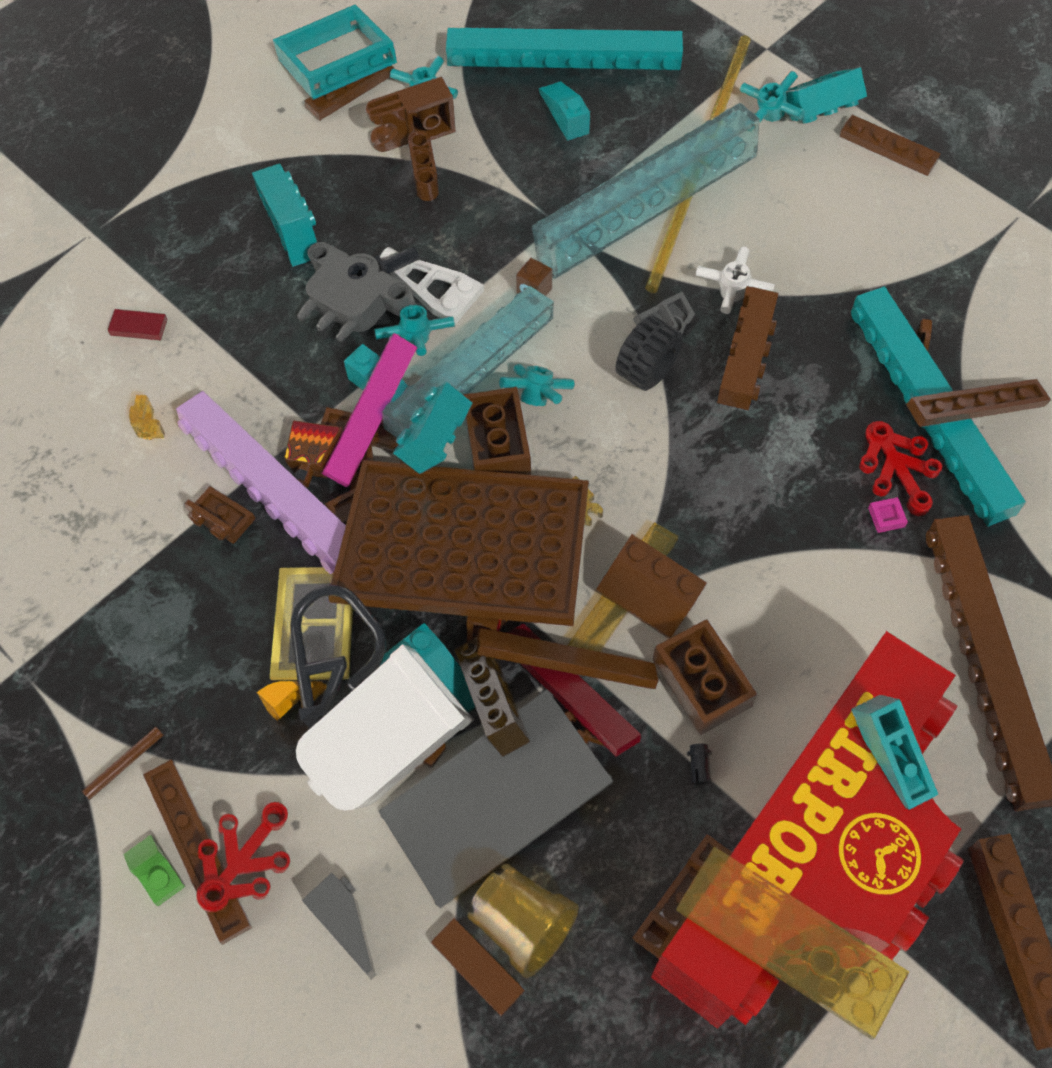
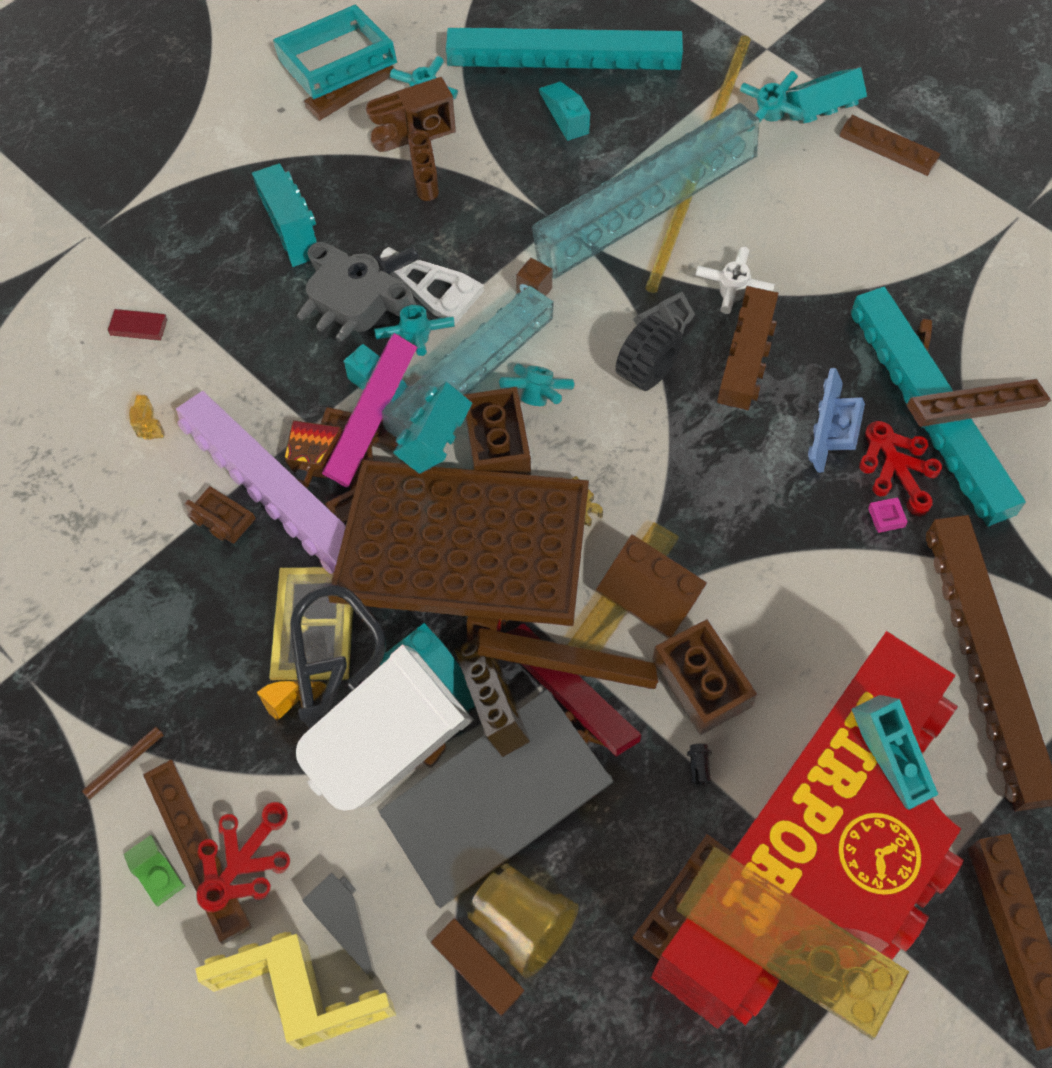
none -> light yellow bracket [195,932,396,1050]
none -> medium blue bracket [808,368,865,472]

